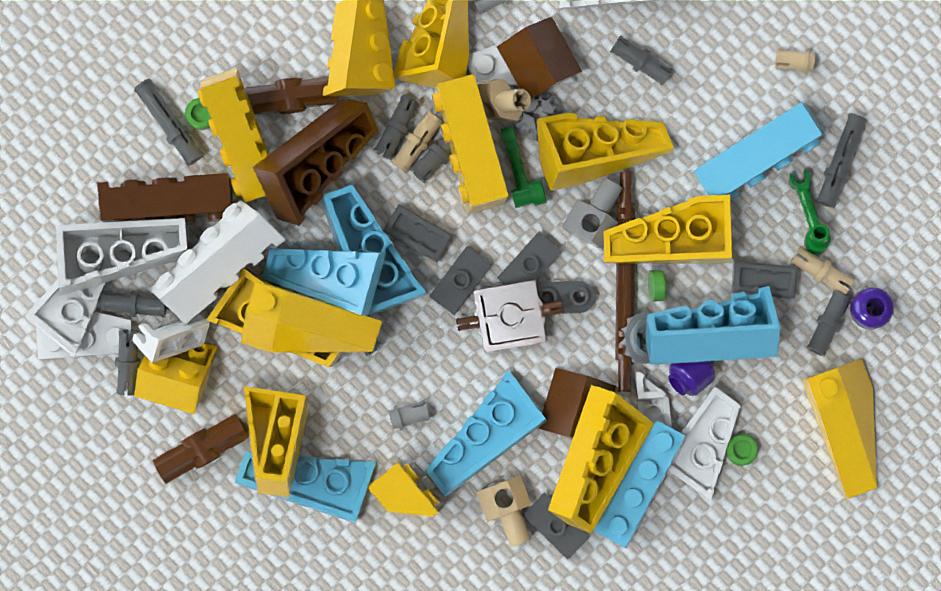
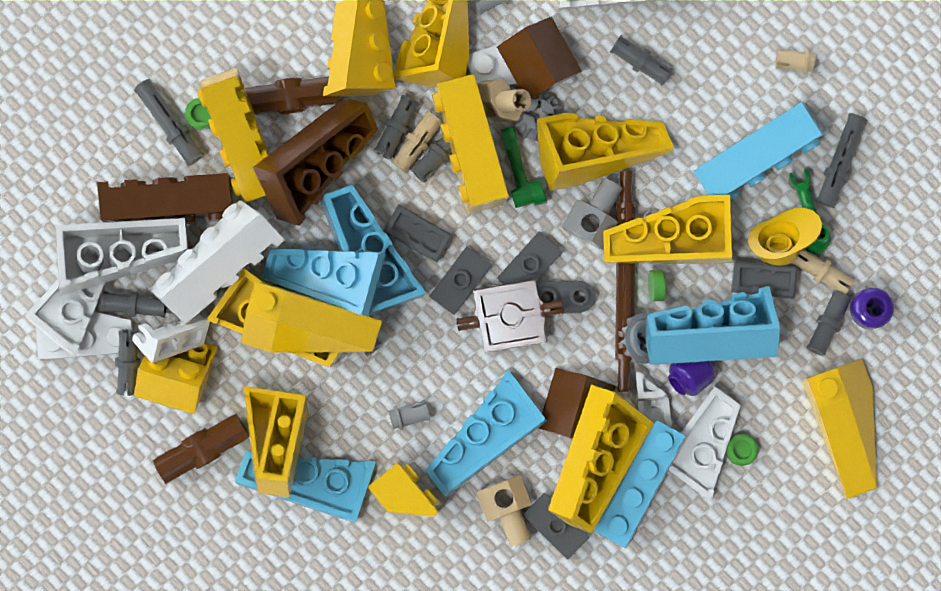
none -> yellow piece [748,208,822,266]

